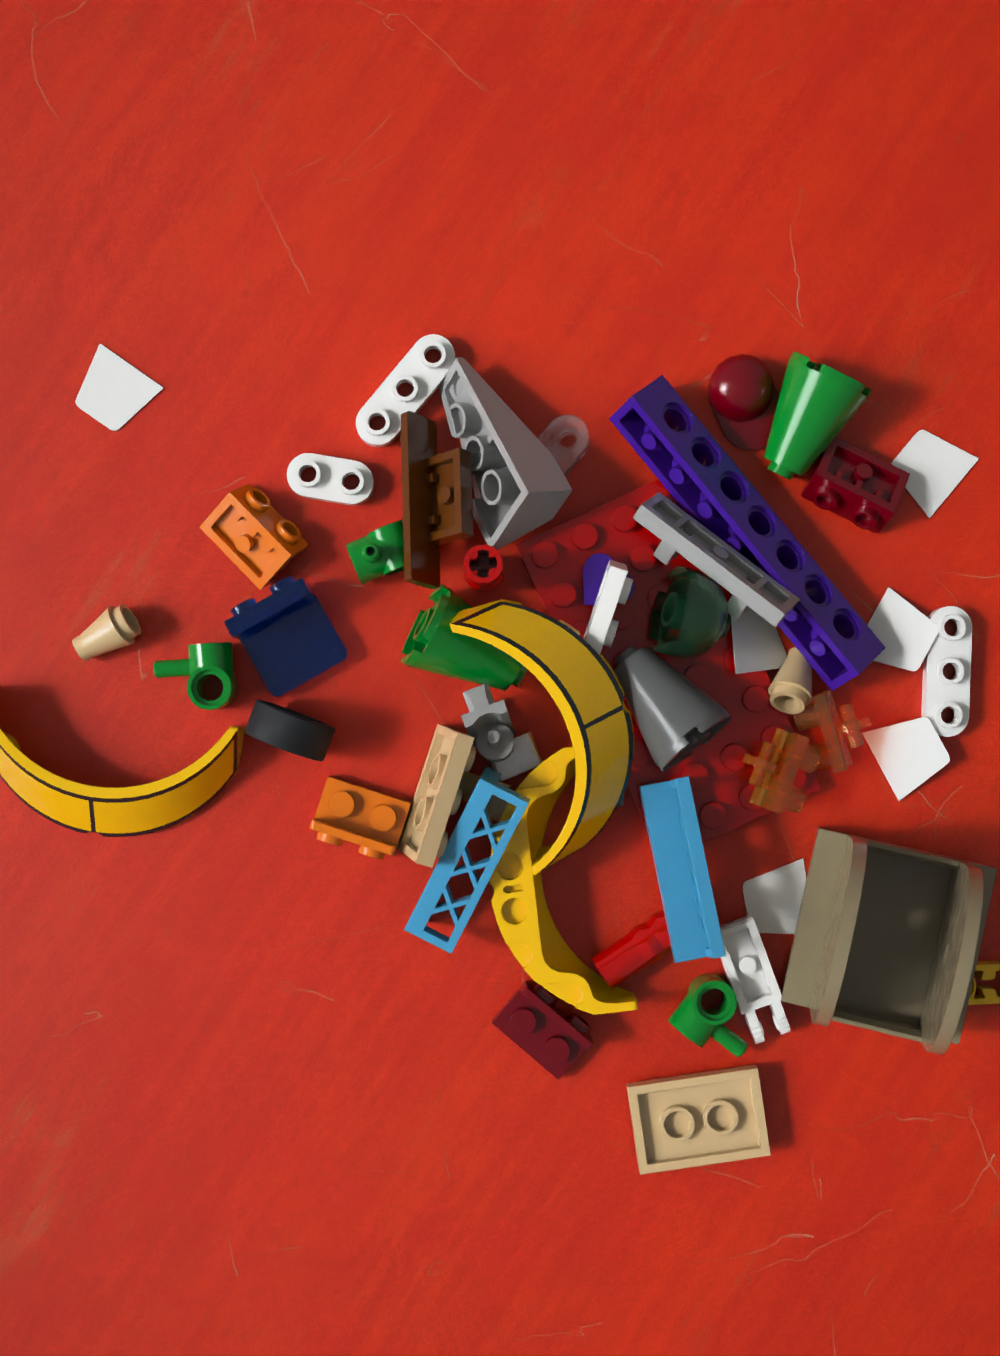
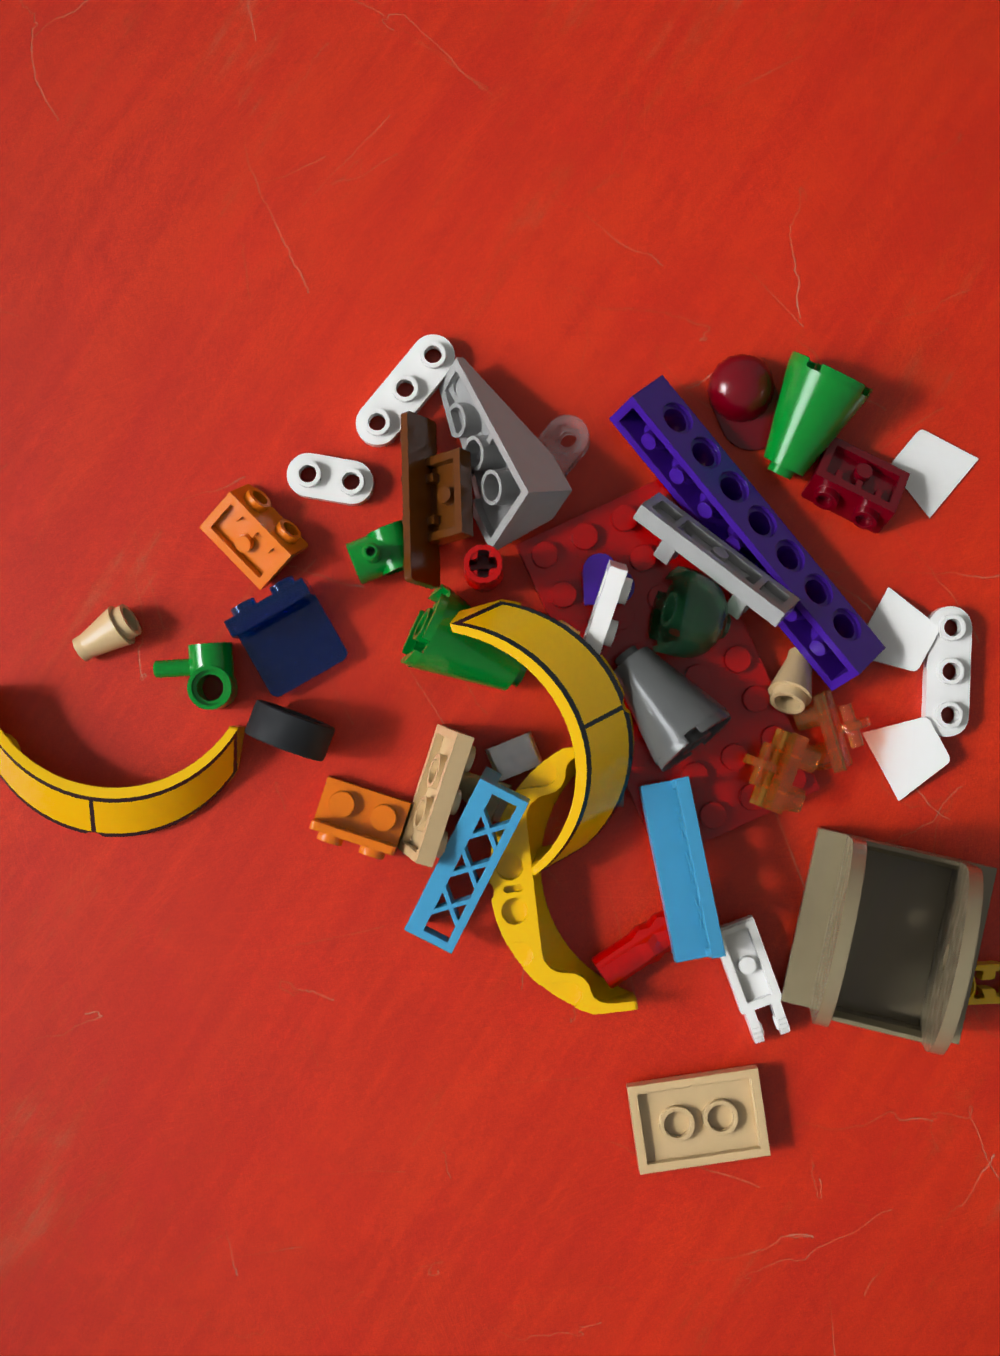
white sticker [75,344,163,431] -> none
light grey hips [461,684,515,762] -> none
dark red bracket [492,980,594,1080] -> none
green piece [668,973,748,1057] -> none
white sticker [731,607,787,674] -> none
white sticker [743,858,806,934] -> none

